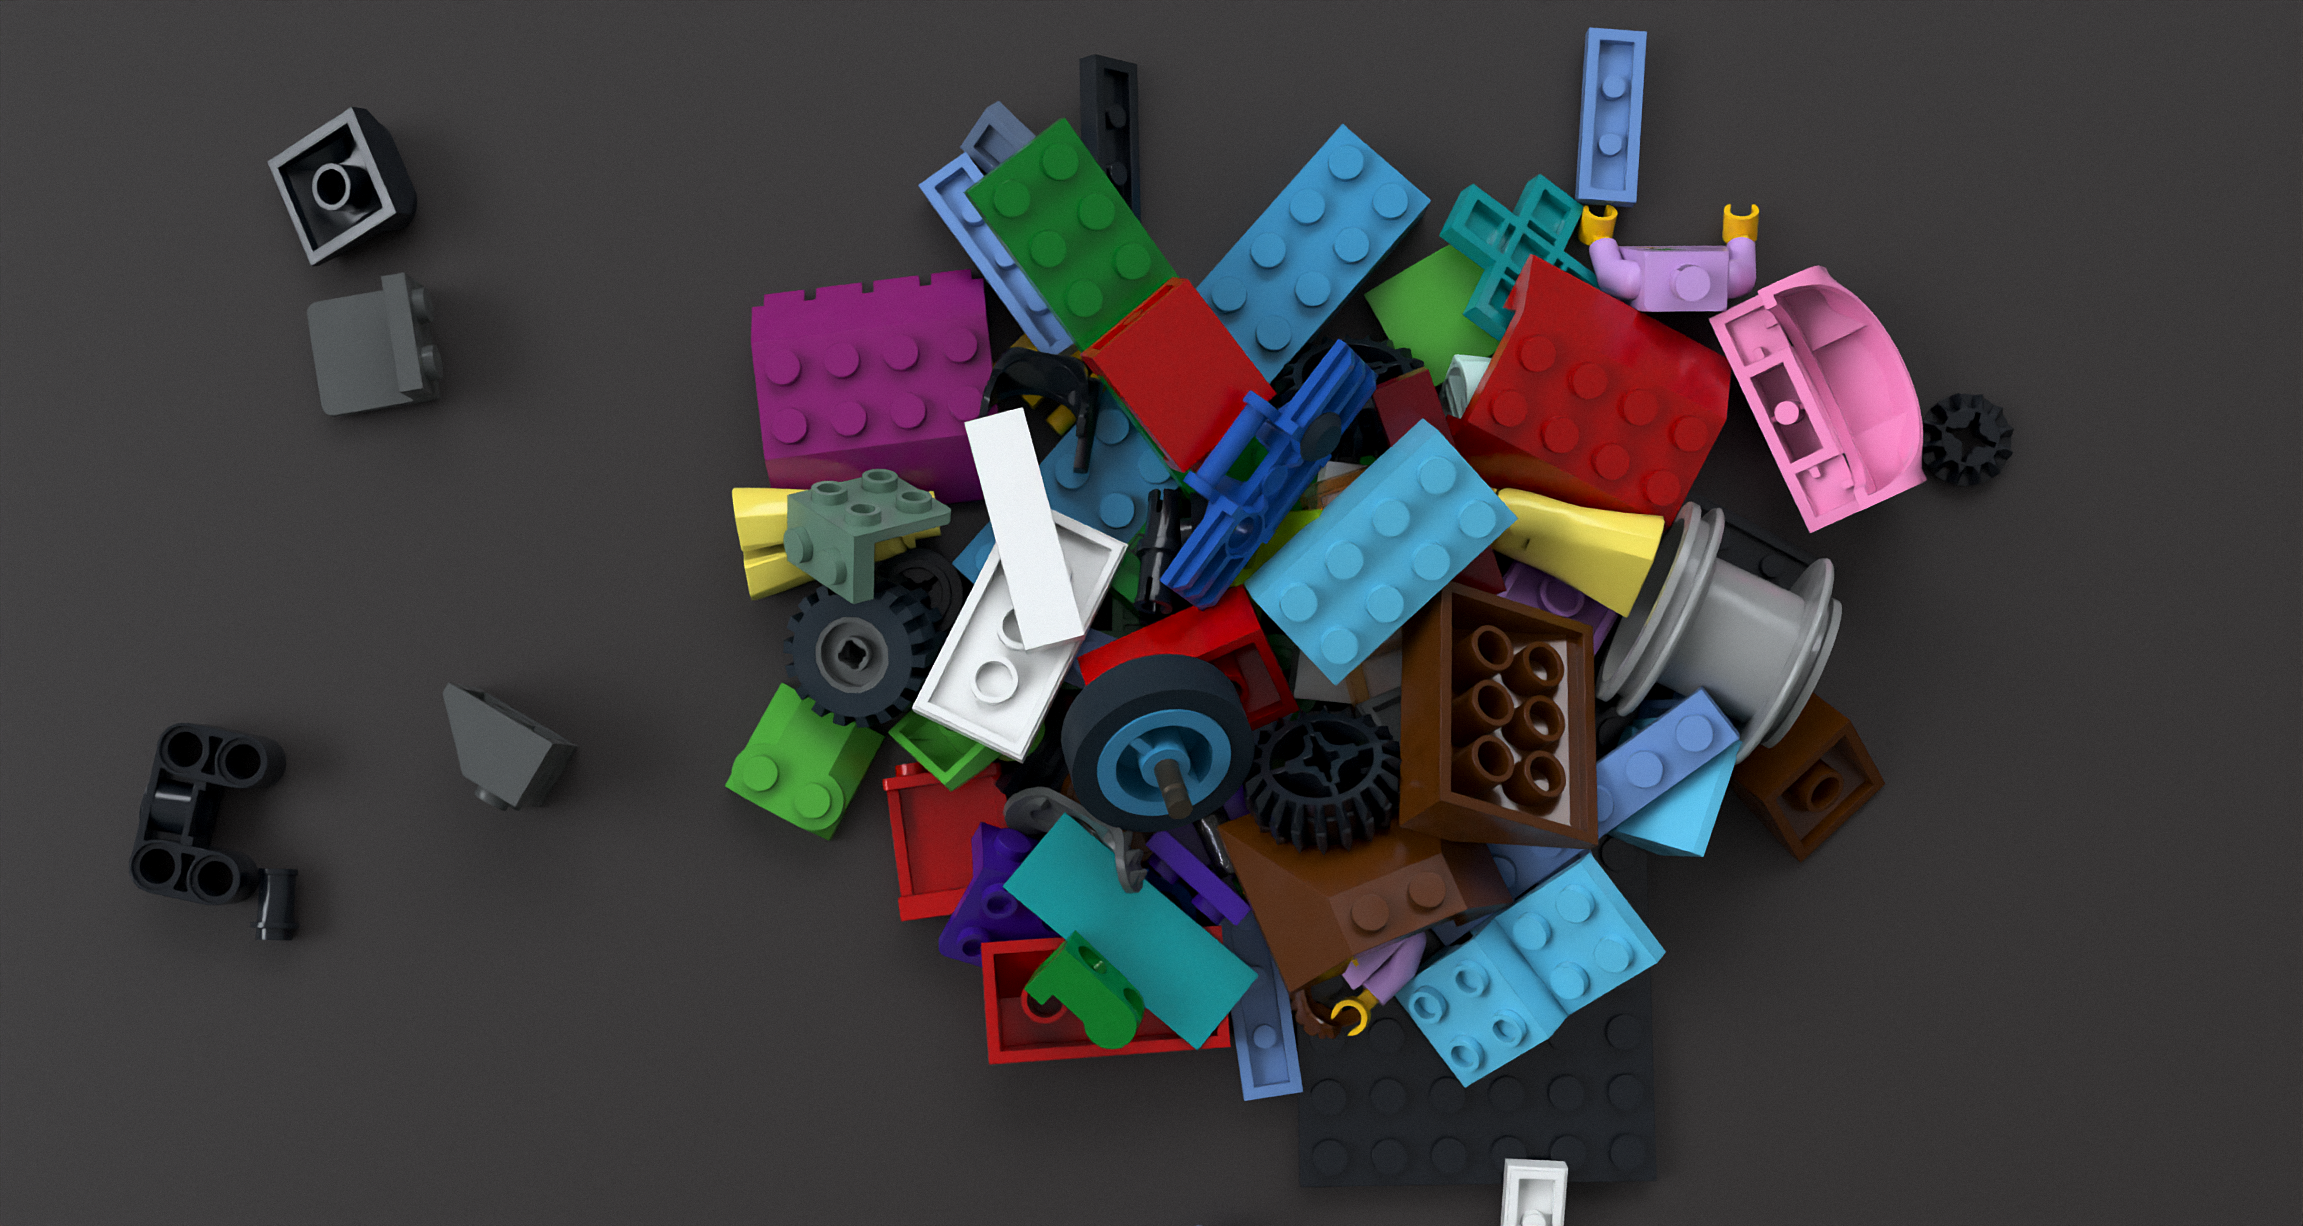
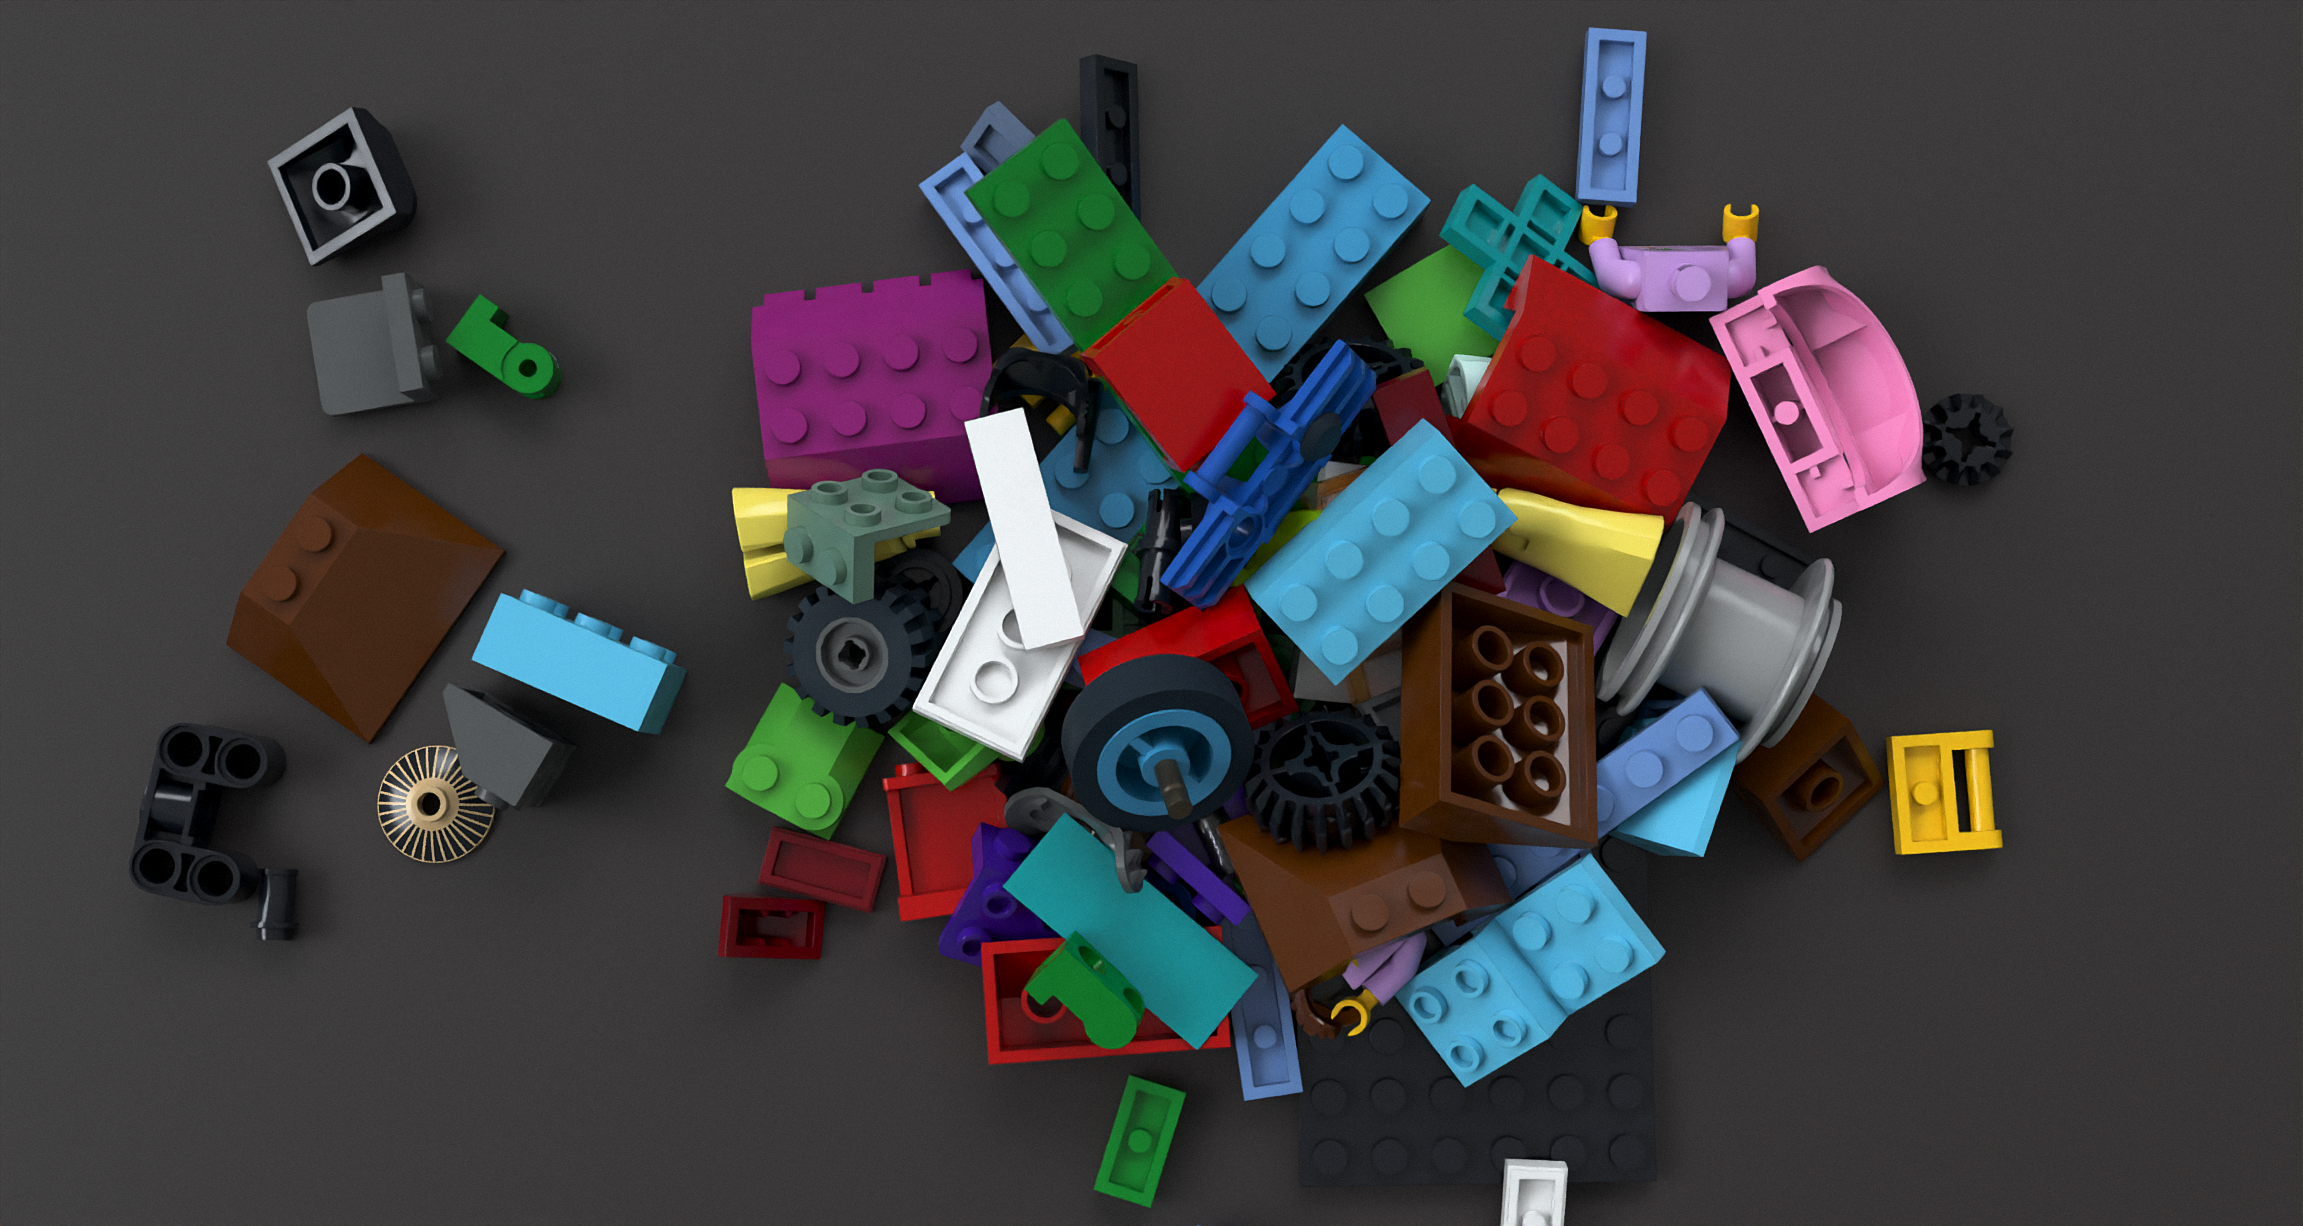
none -> reddish brown slope [226,453,507,744]
none -> dish [377,746,496,863]
none -> green leg [445,294,562,400]
none -> medium azure brick [471,589,688,735]
none -> dark red slope [718,893,826,960]
none -> dark red tile [757,826,888,913]
none -> green plate [1094,1073,1186,1208]
none -> yellow plate [1885,730,2003,855]

